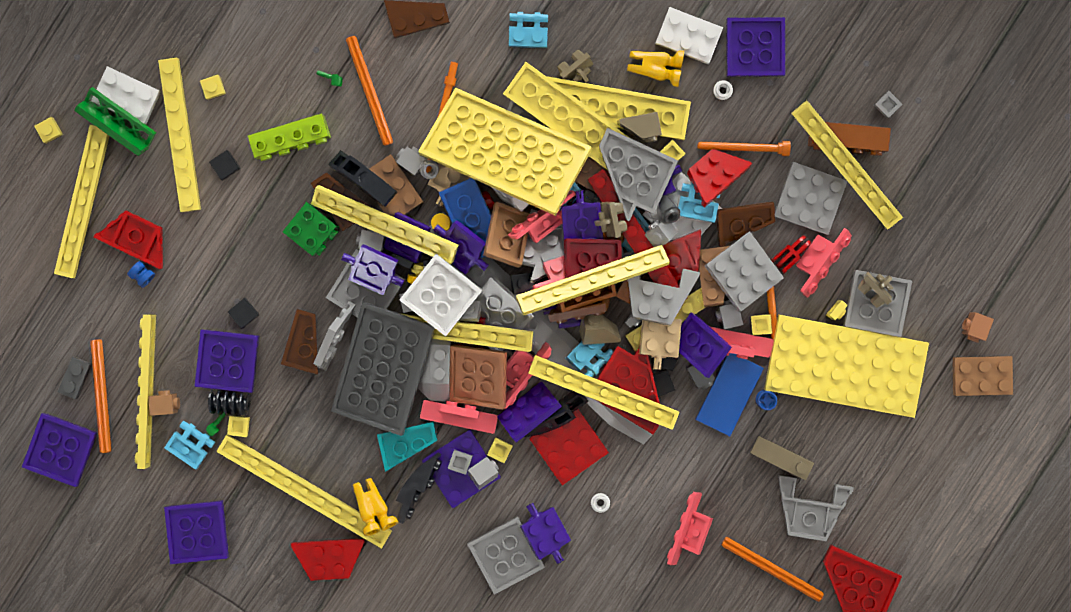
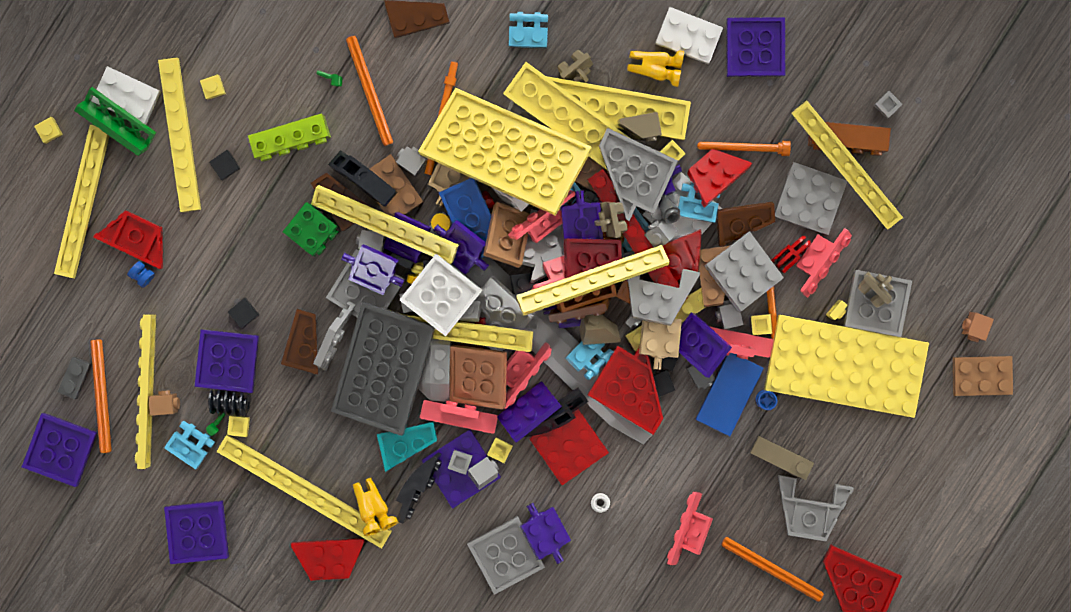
light grey plate [420,160,439,179] -> none
light yellow plate [528,355,679,430] -> none
white plate [713,80,733,100] -> none

